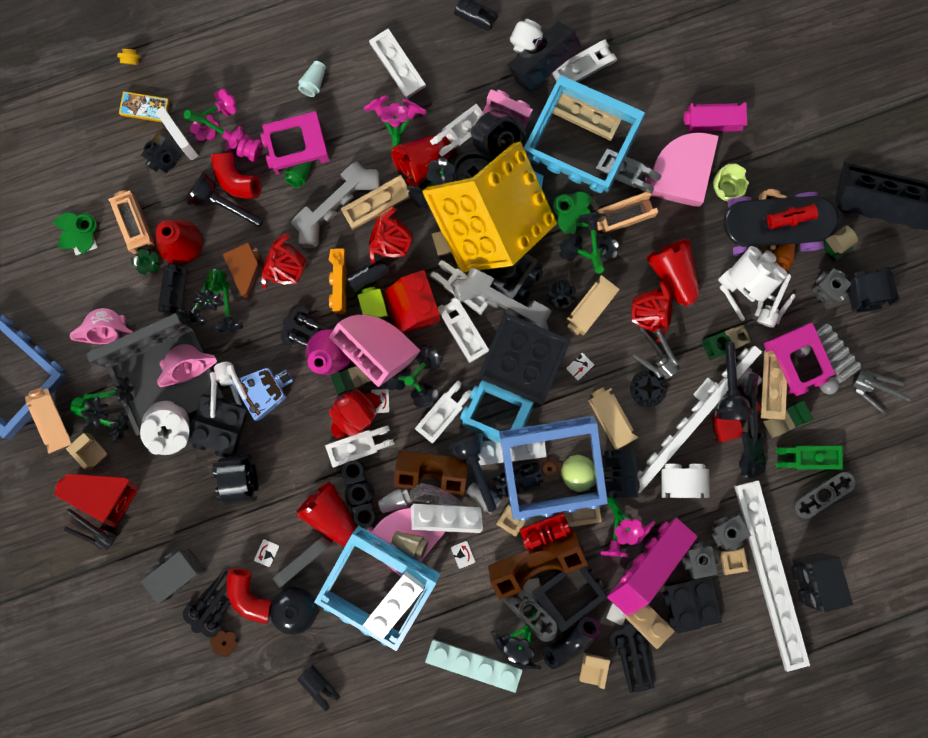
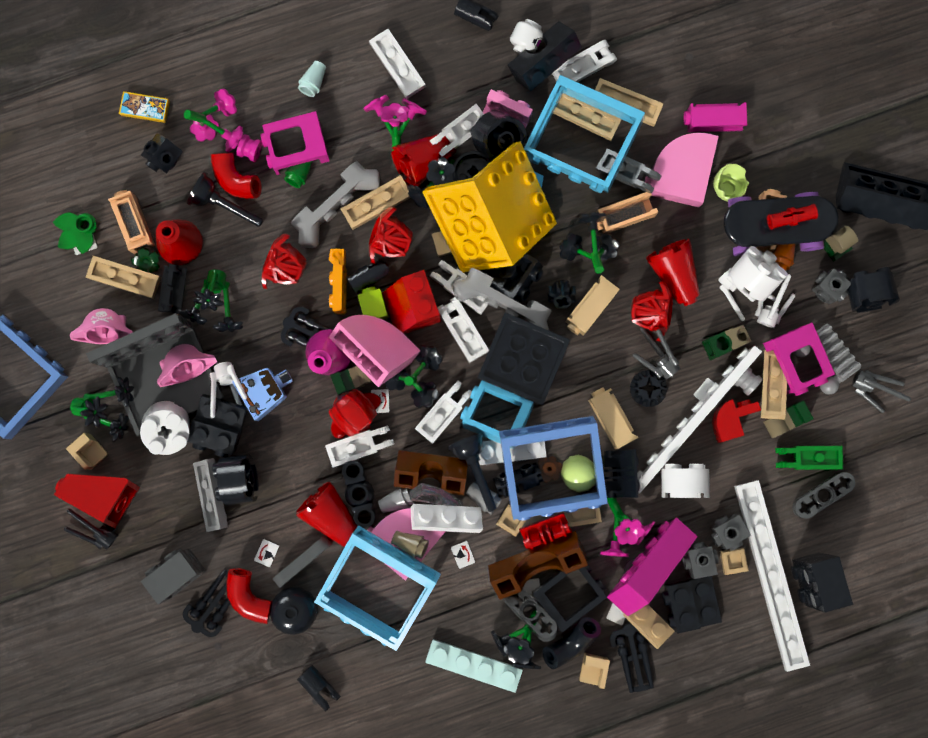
light nougat window [25,388,71,454] -> none
yellow plate [117,49,141,65] -> none
white tile [156,106,198,160] -> none
reddish brown plant [210,630,237,657] -> none
dark orange slope [223,243,262,299] -> none
white plate [363,571,425,640] -> none
green plate [553,192,593,235] -> none
white sticker [566,353,594,380] -> none
black piece [715,342,754,420] -> none
black piece [739,373,766,478] -> none
none -> tan plate [86,256,161,299]
none -> light grey plate [193,458,228,532]
none -> tan plate [595,78,663,127]

